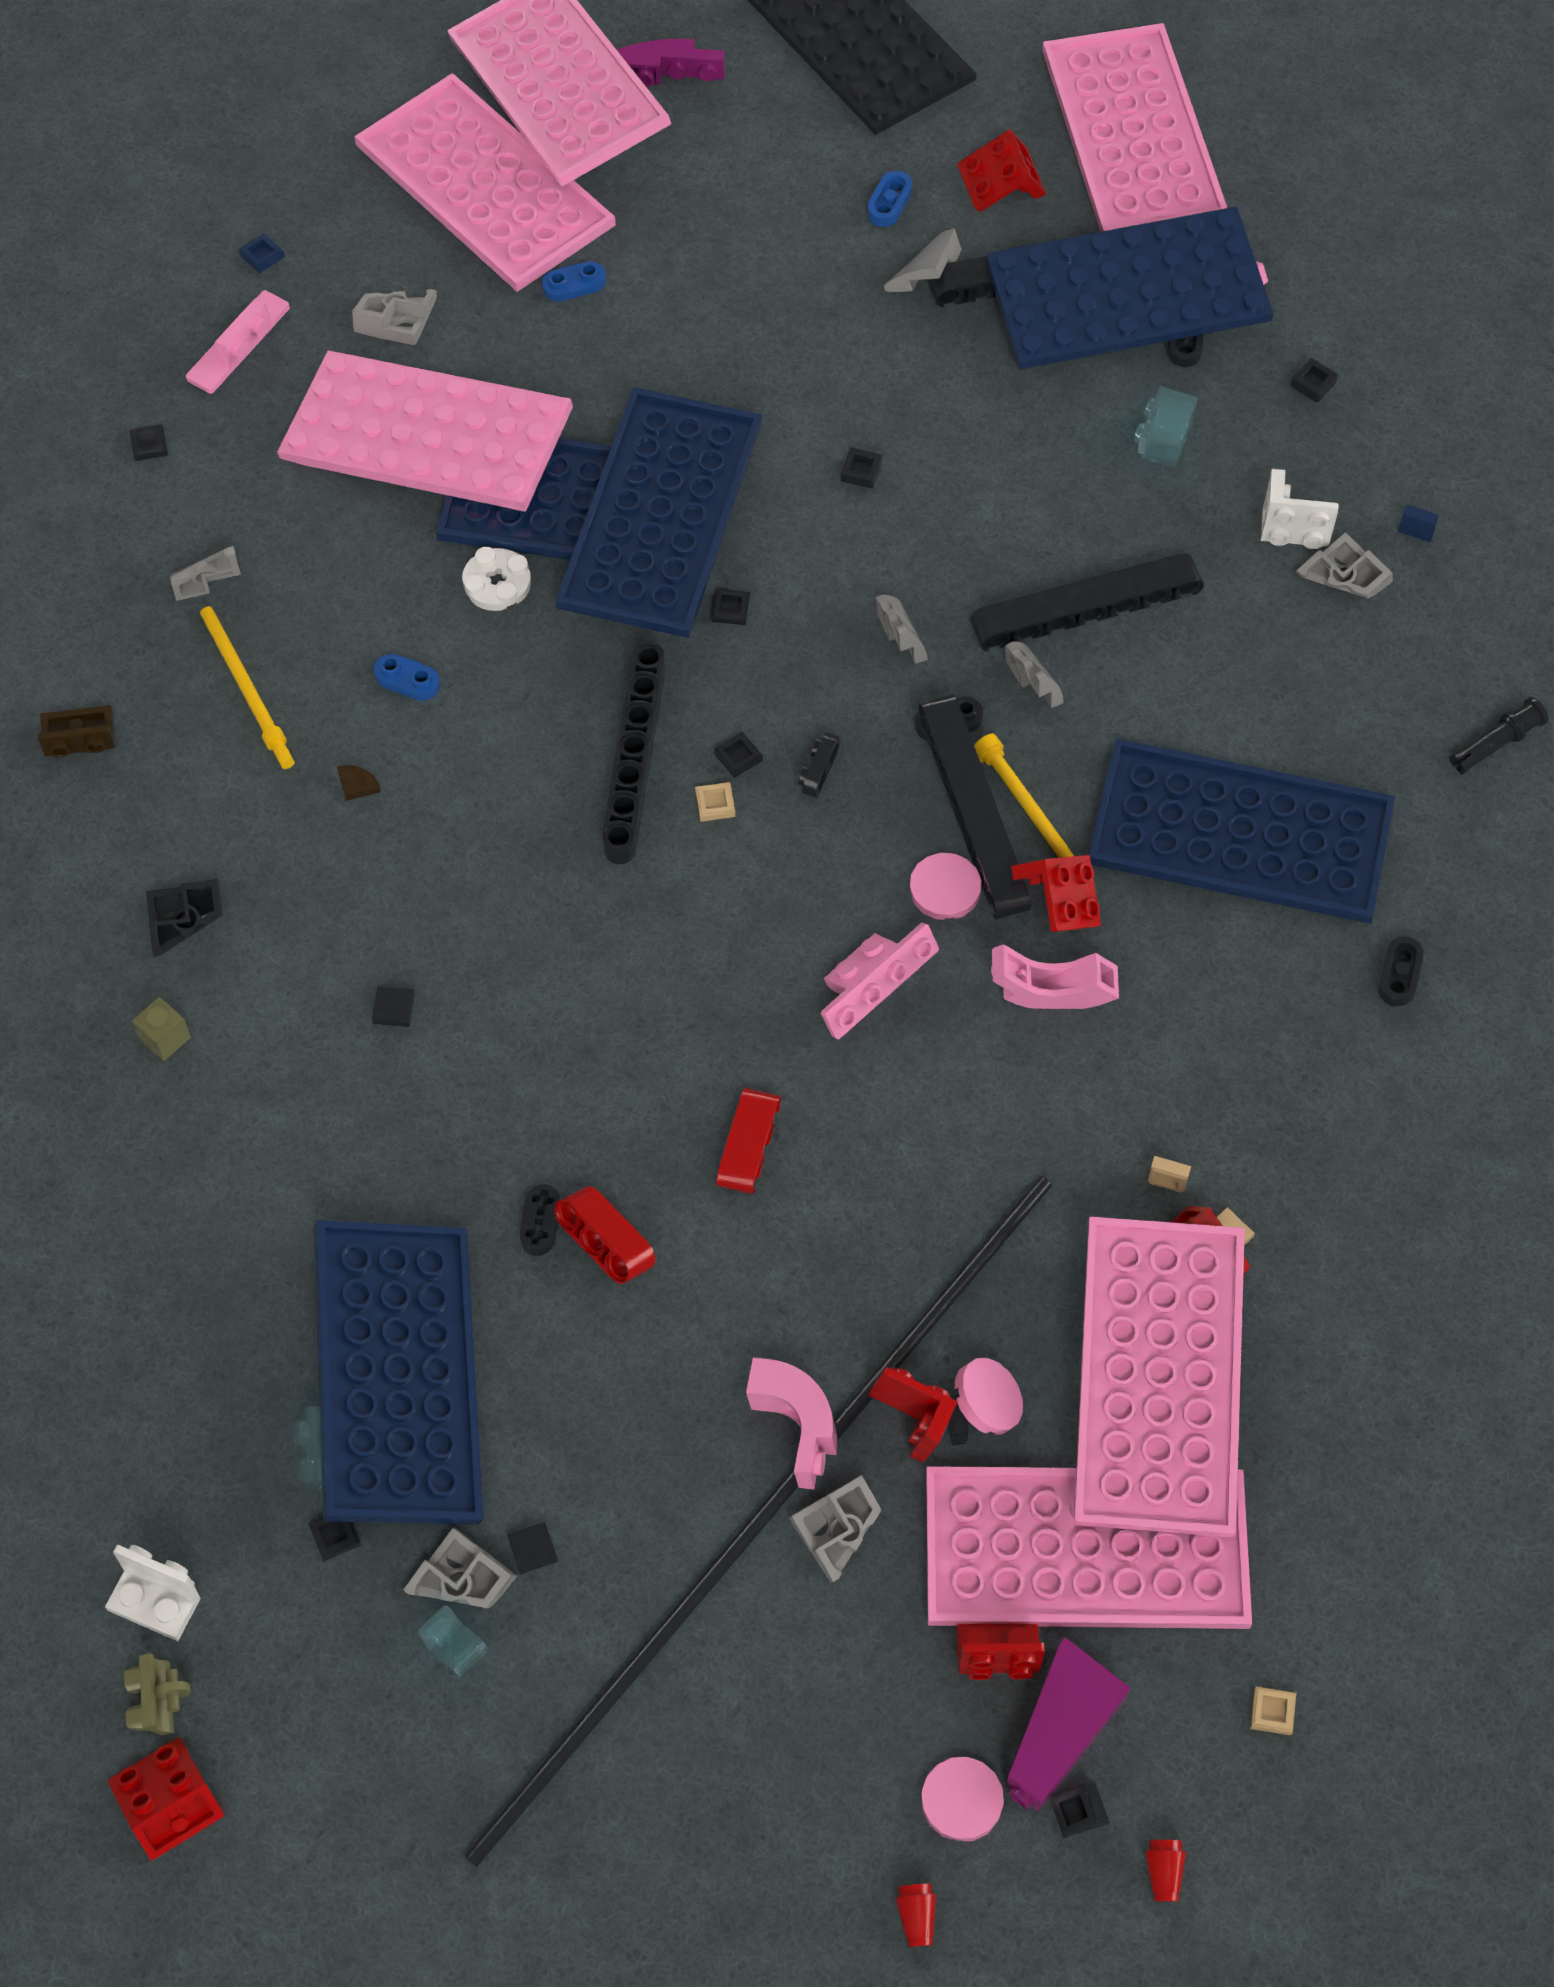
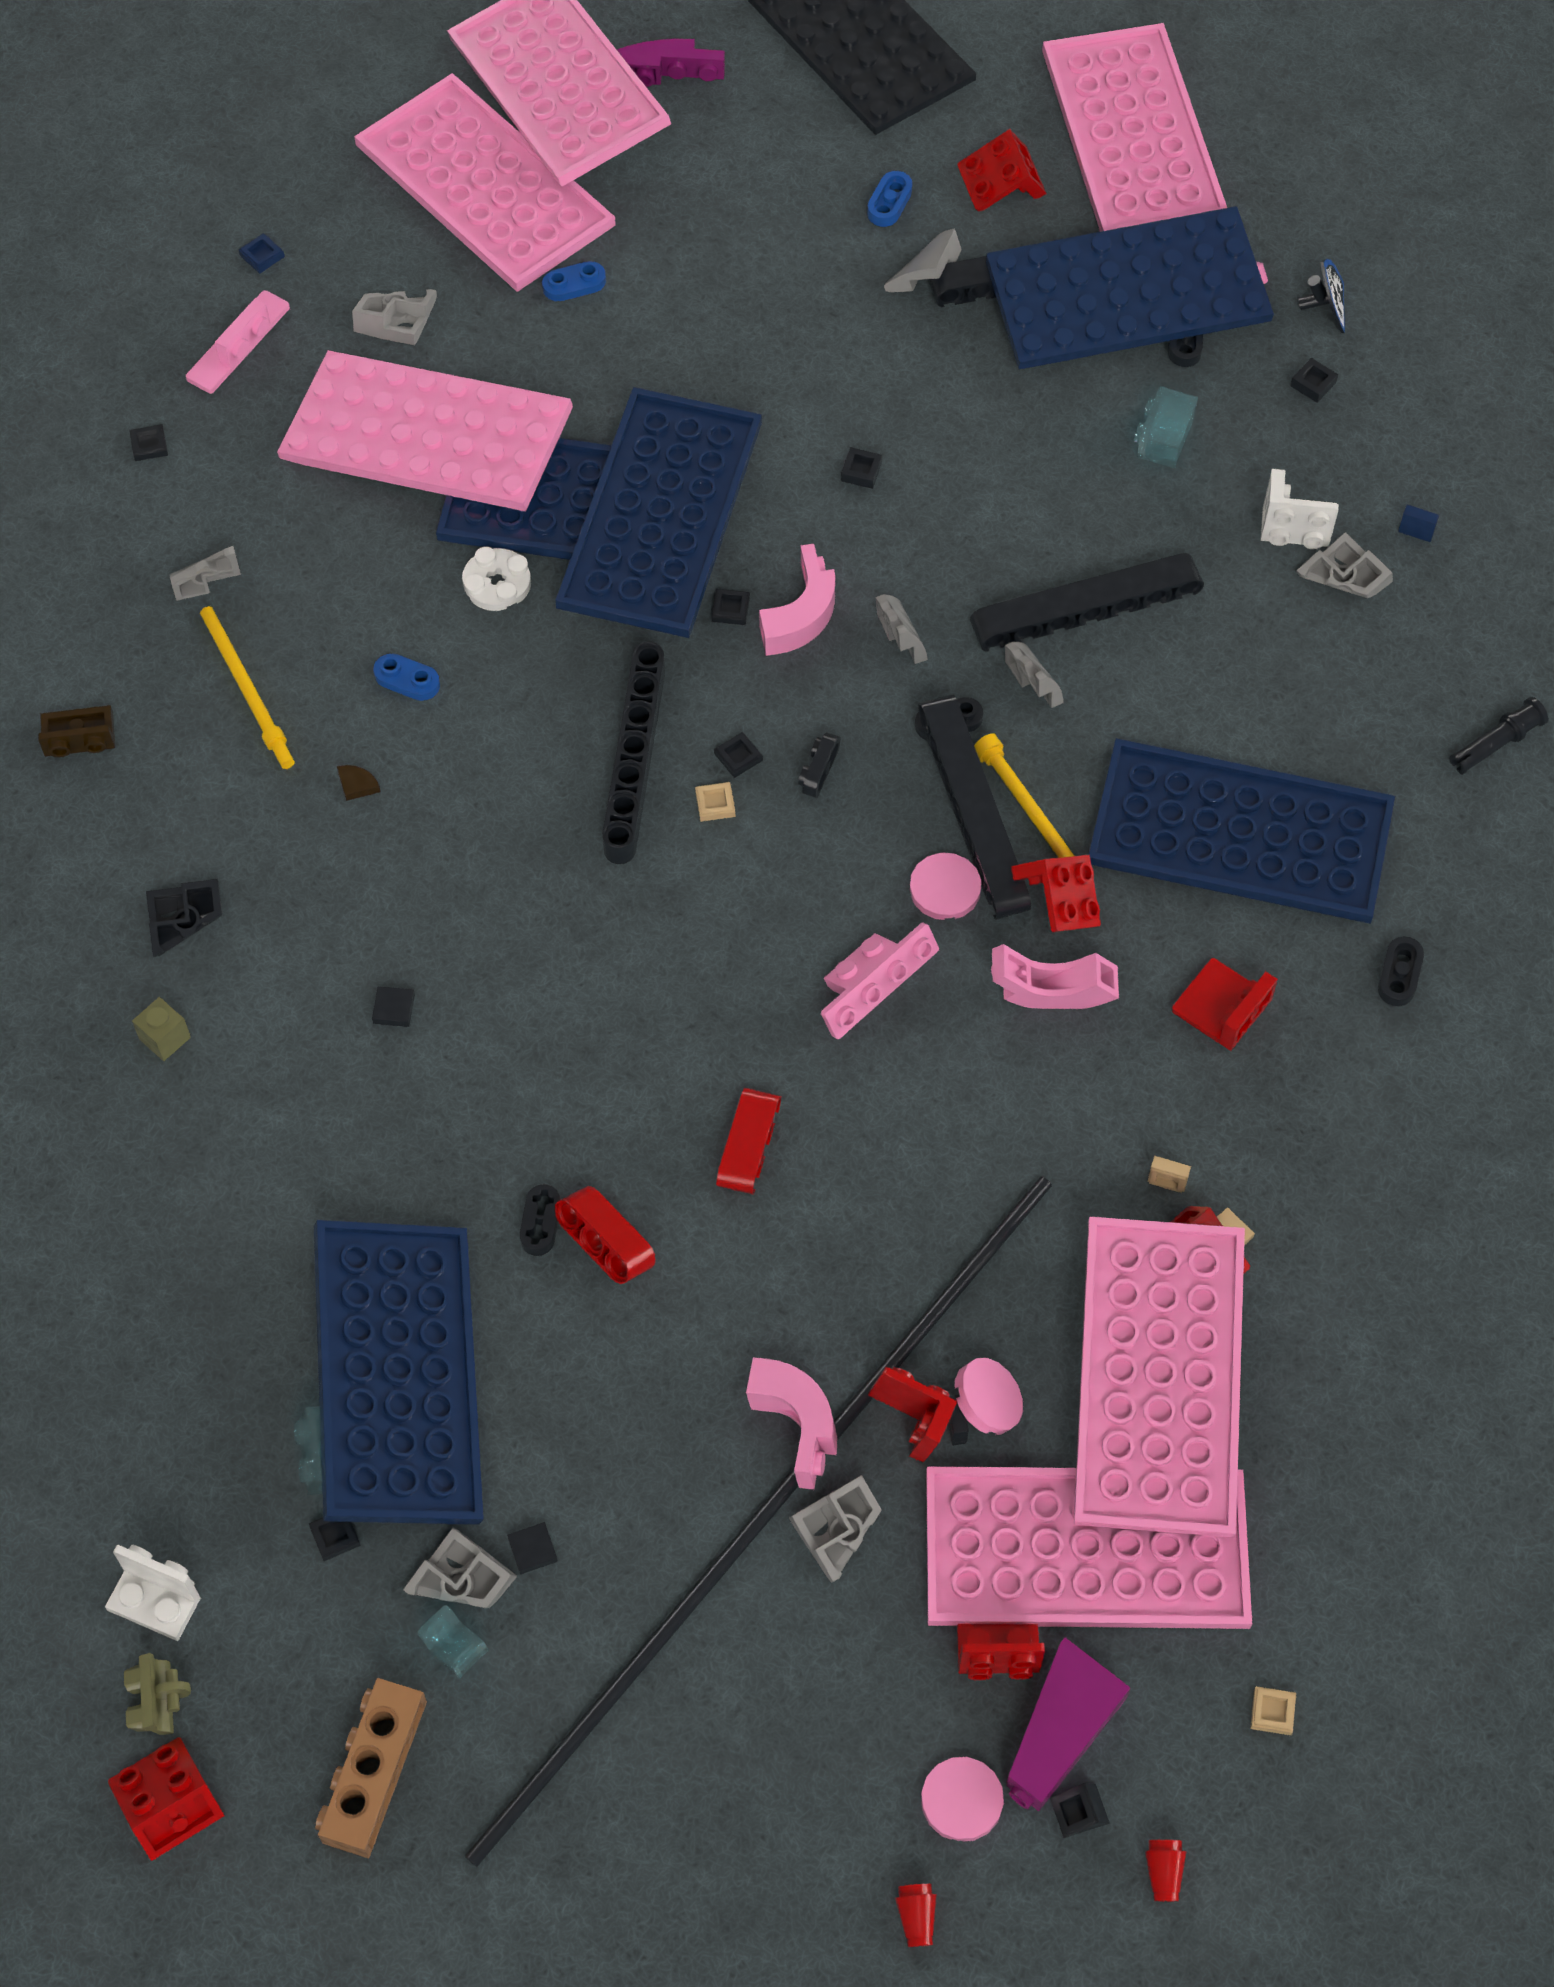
none -> medium nougat brick [315,1678,427,1859]
none -> bright pink arch [759,544,835,656]
none -> red bracket [1172,958,1278,1051]
none -> shield [1298,259,1345,333]

